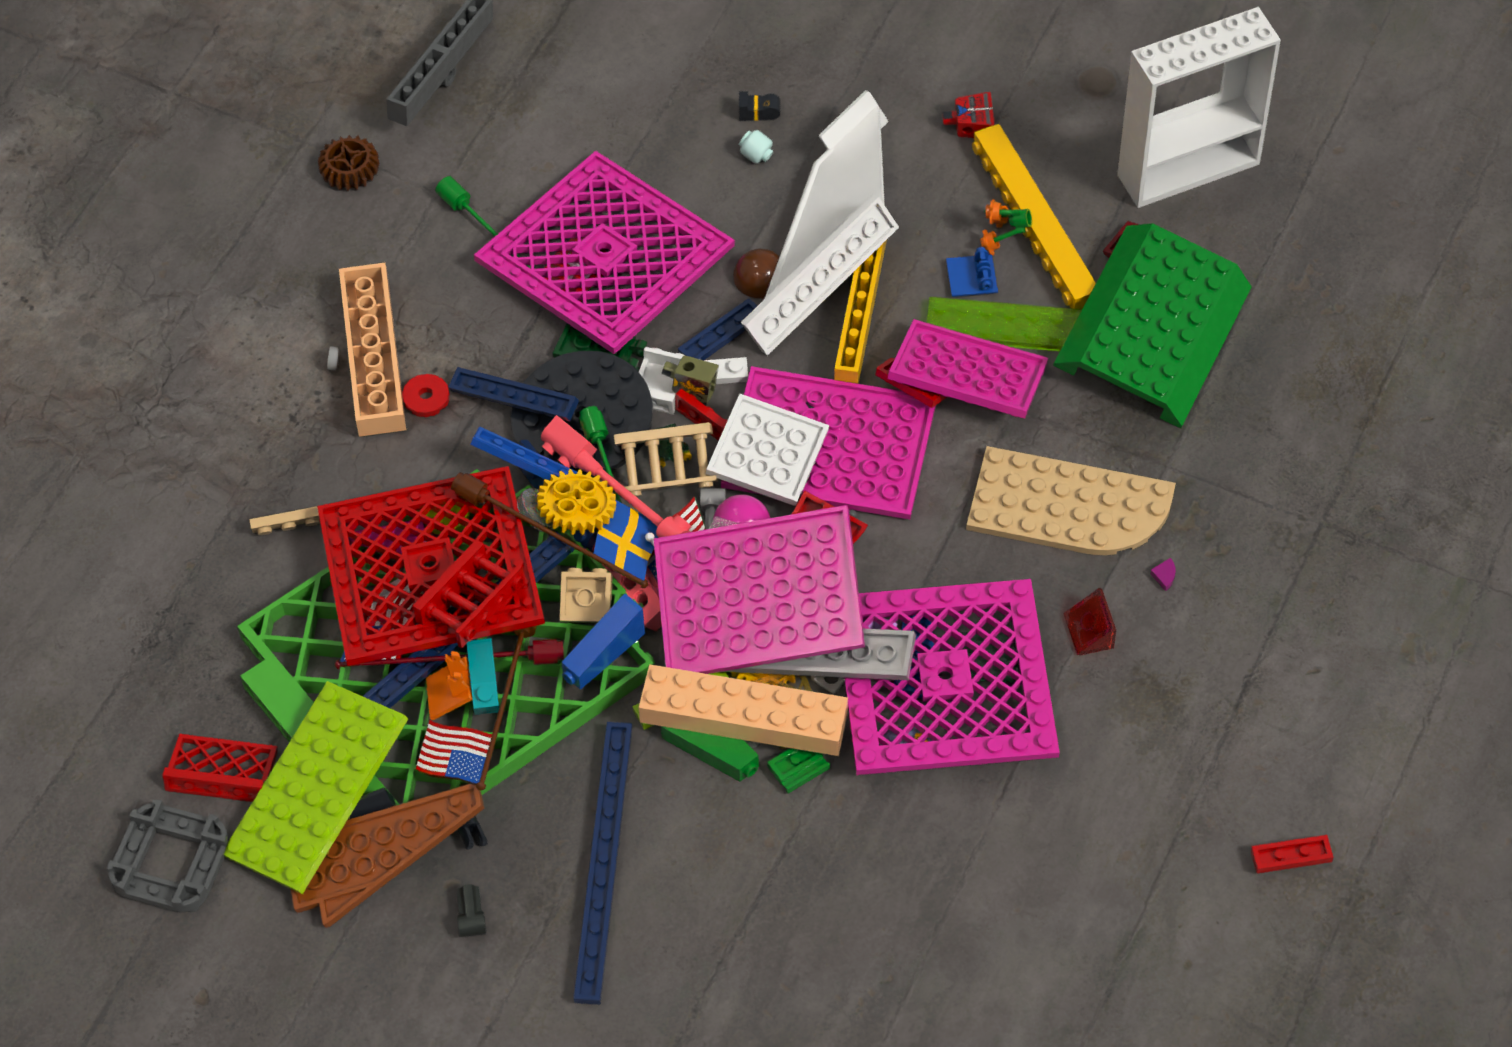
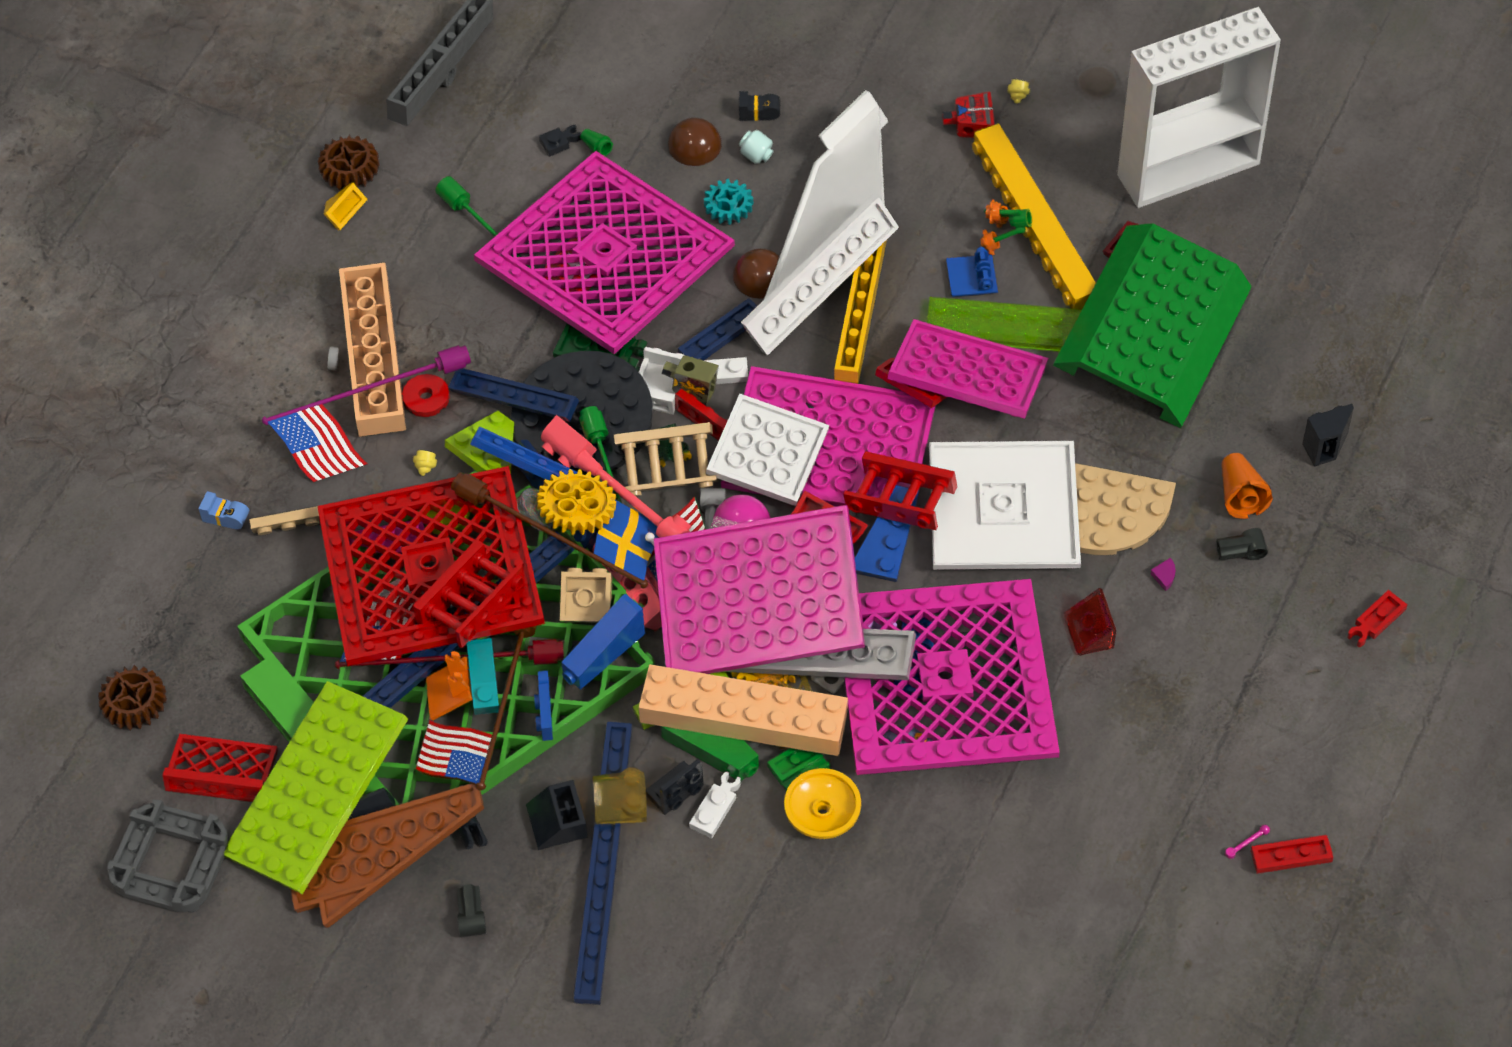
none -> reddish brown gear [98,665,167,731]
none -> medium blue leg [199,491,250,529]
none -> flag [262,345,471,482]
none -> yellow slope [324,183,368,230]
none -> light yellow plate [413,450,437,476]
none -> lime plate [445,411,514,473]
none -> black slope [526,780,588,850]
none -> blue plate [534,671,553,741]
none -> black plate [539,124,581,157]
none -> green cone [580,129,613,156]
none -> clear yellow slope [592,767,647,824]
none -> black bracket [645,759,704,815]
none -> reddish brown piece [668,118,722,166]
none -> white plate [689,771,741,839]
none -> teal gear [704,179,754,225]
none -> yellow dish [784,768,861,839]
none -> red fence [843,451,957,530]
none -> blue wing [855,485,919,582]
none -> white tile [929,441,1081,570]
none -> light yellow plate [1007,80,1030,104]
none -> pearl dark grey piece [1216,528,1268,560]
none -> orange cone [1222,453,1273,519]
none -> dark pink hinge [1225,825,1270,859]
none -> black slope [1302,404,1354,467]
none -> red plate [1347,590,1407,647]

